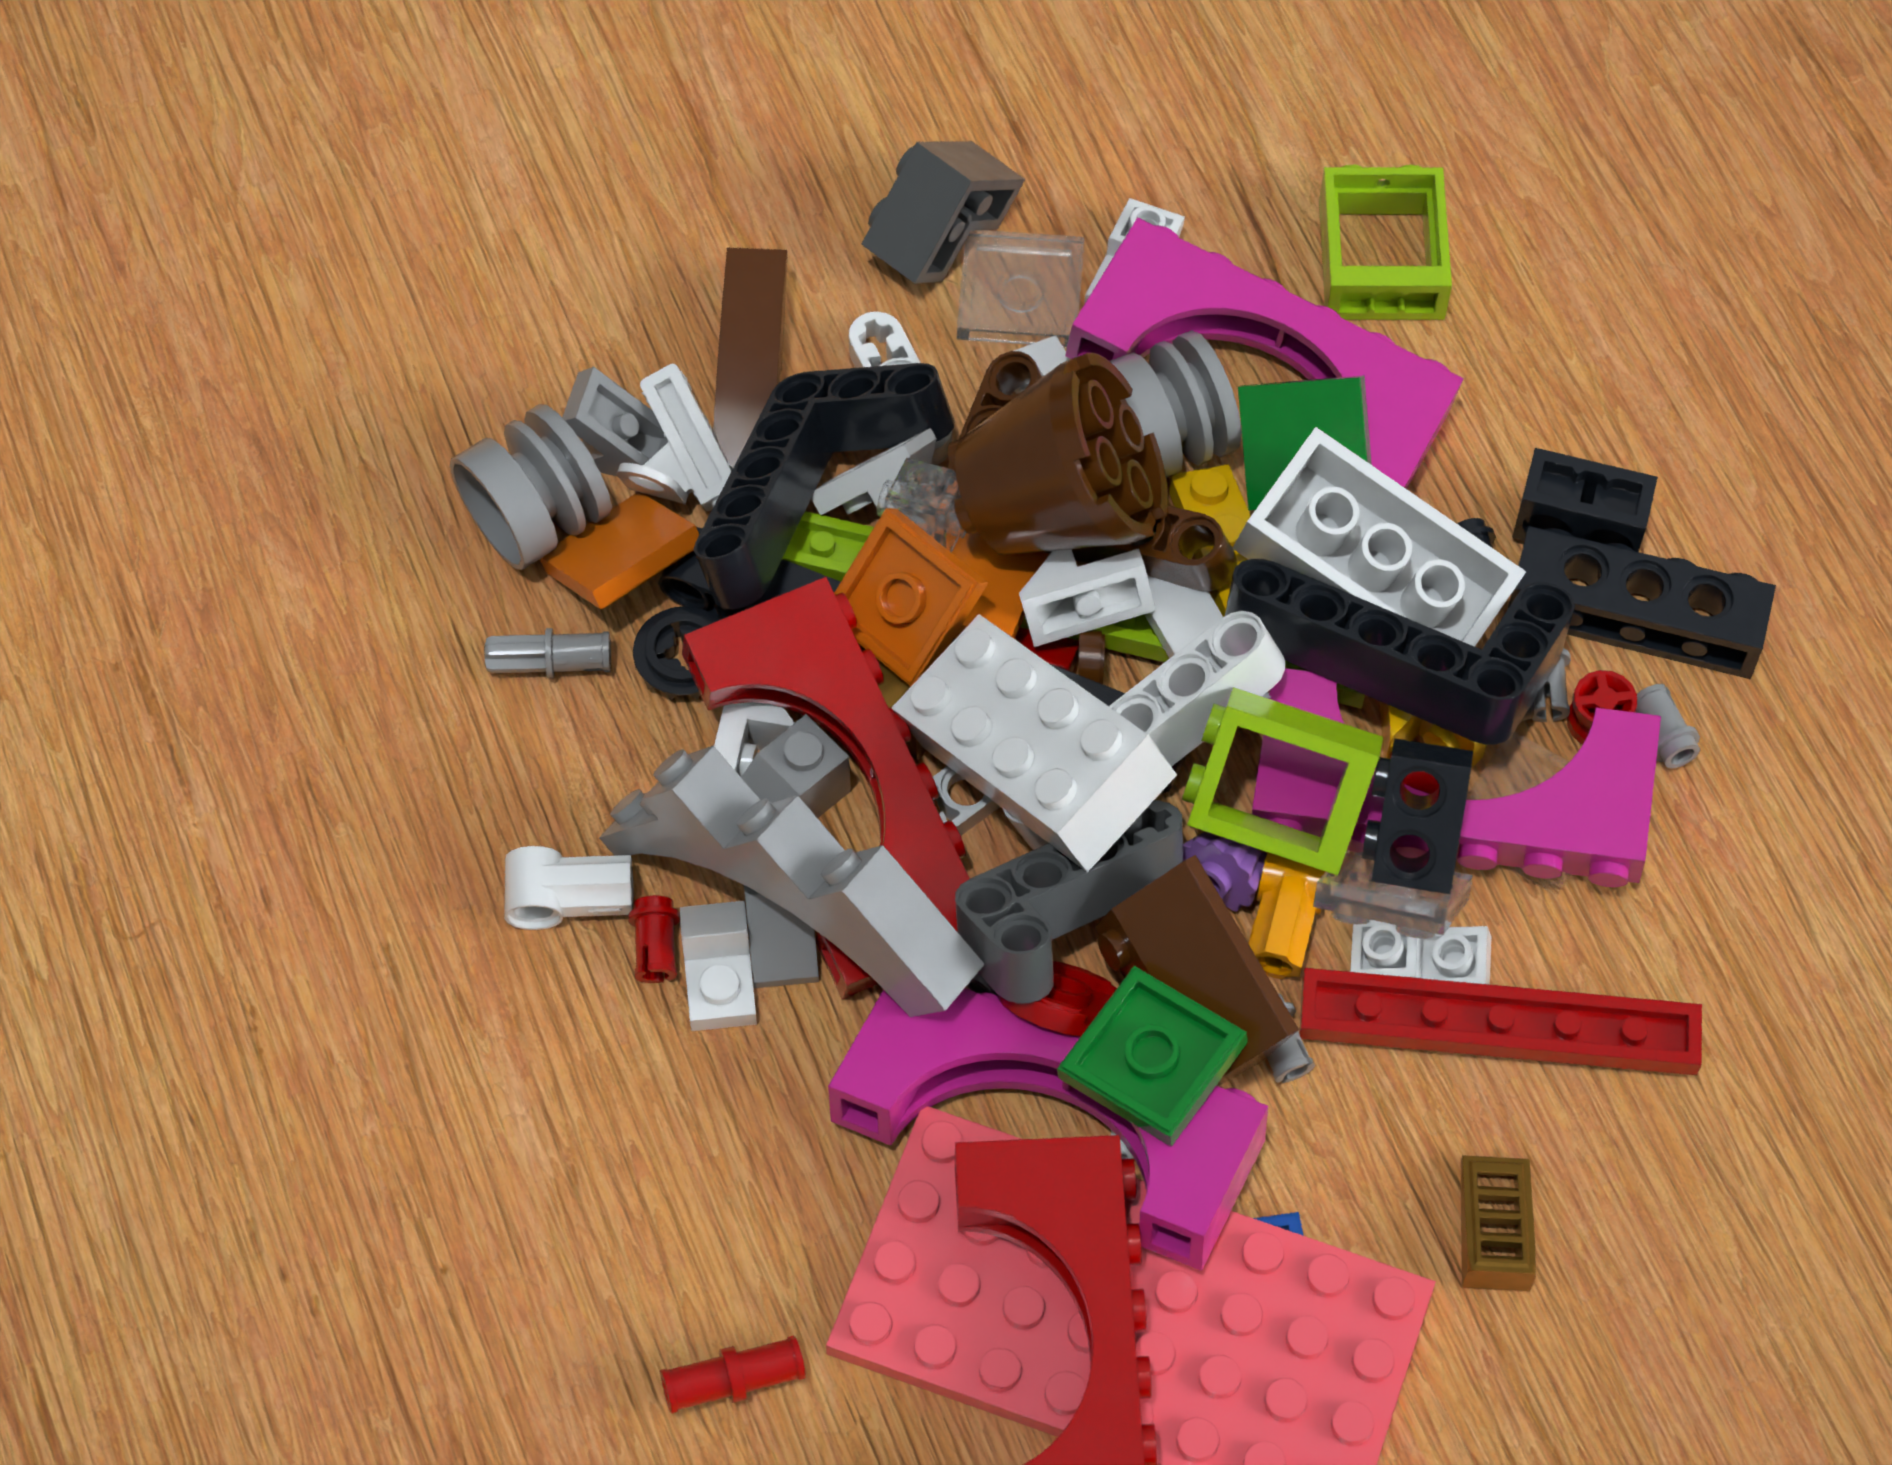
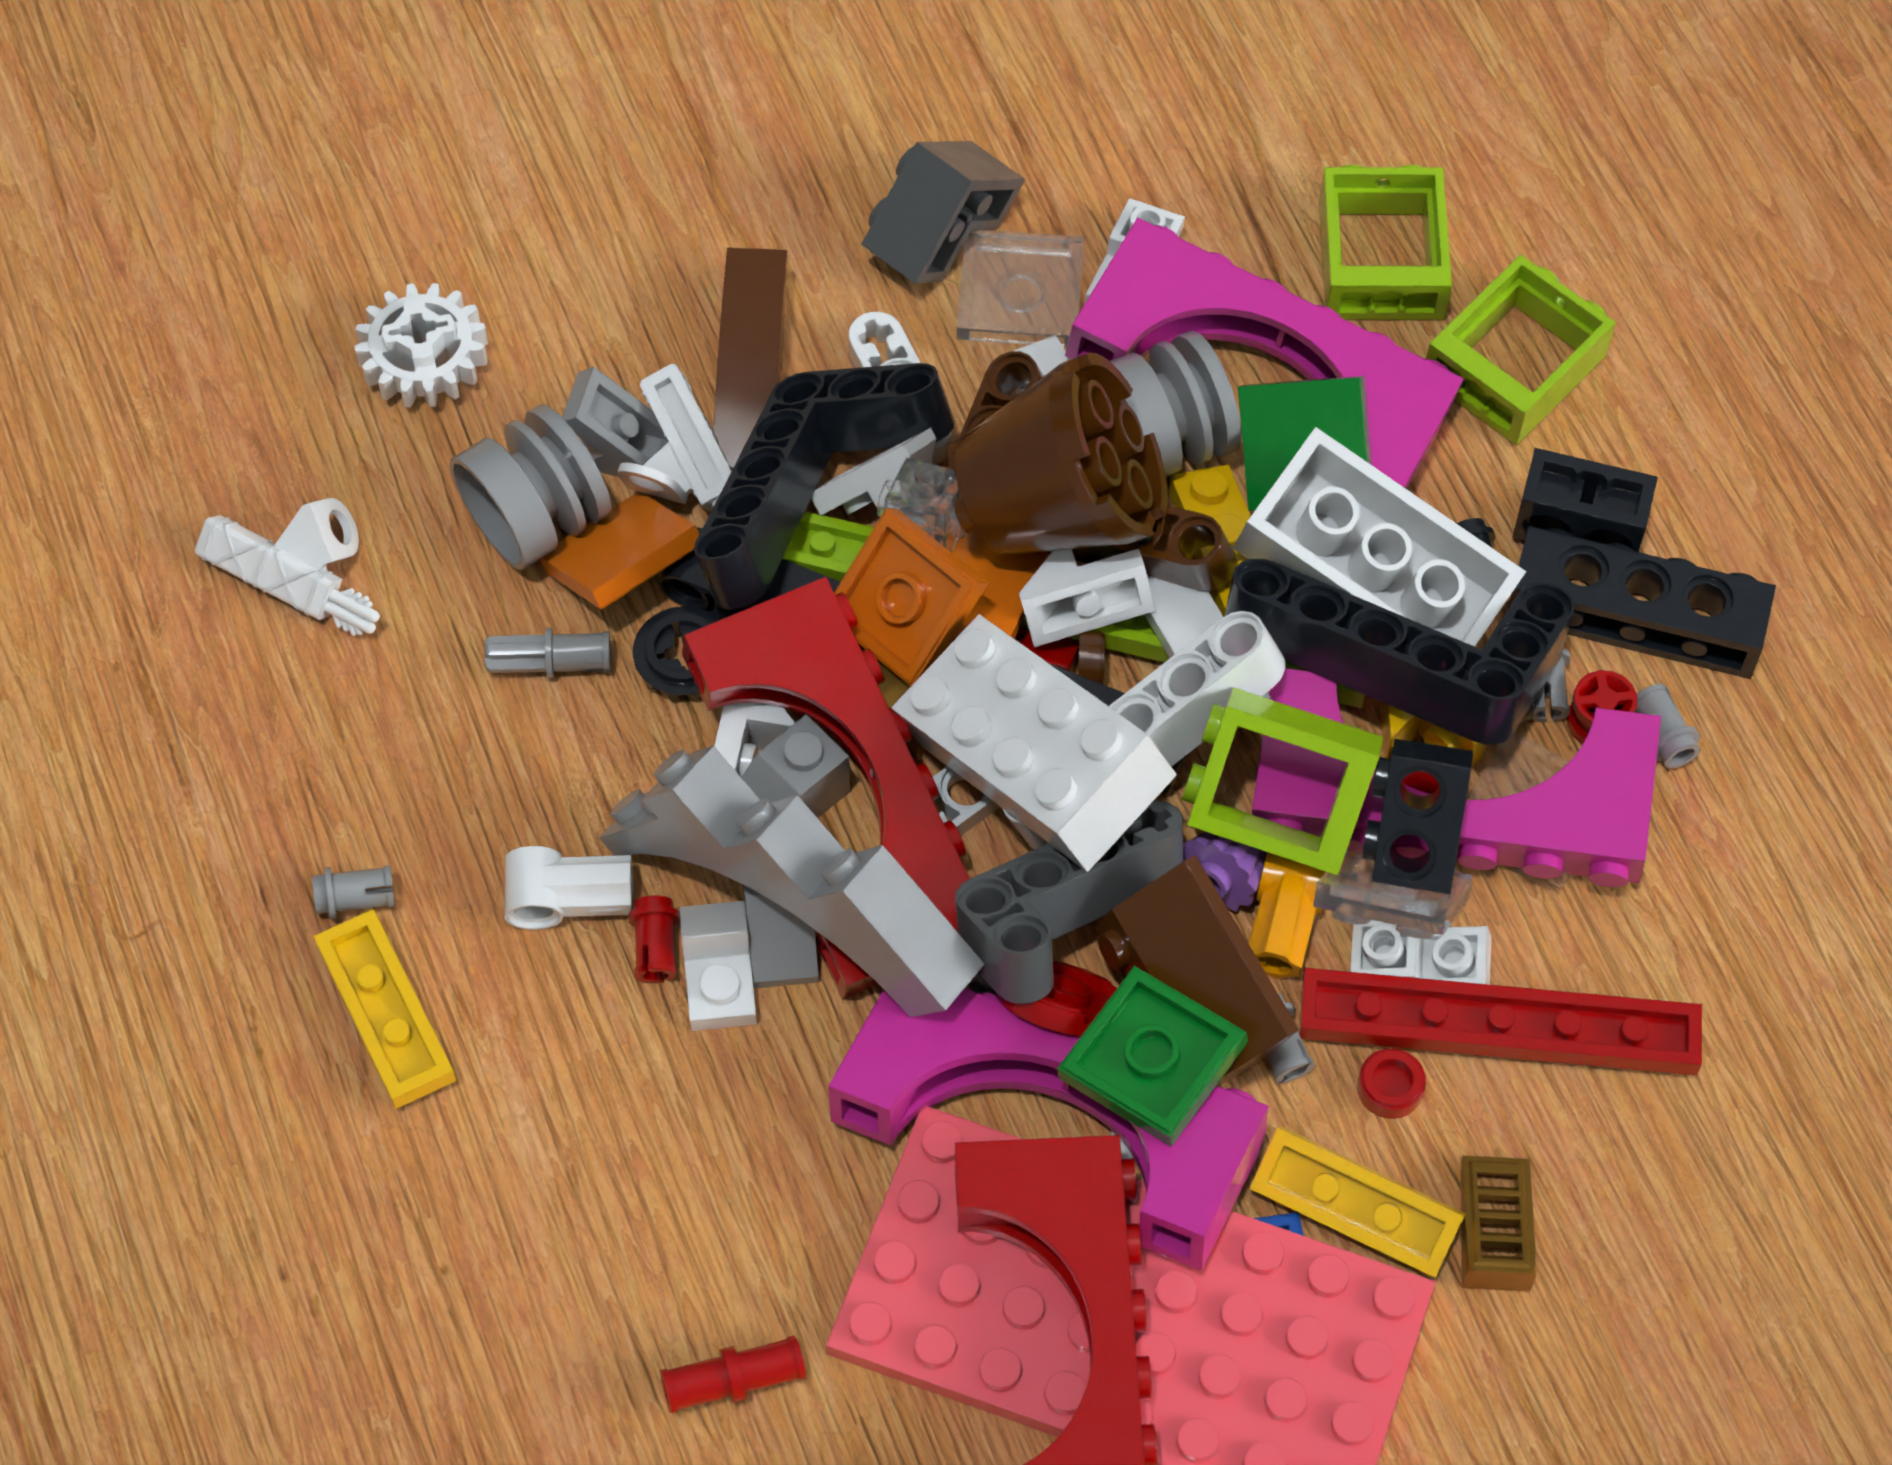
none -> white piece [195,498,380,636]
none -> light grey pin [312,865,395,919]
none -> yellow plate [313,909,456,1109]
none -> white gear [354,283,488,408]
none -> yellow plate [1249,1126,1466,1278]
none -> red tile [1357,1048,1426,1119]
none -> lime window [1426,254,1616,446]

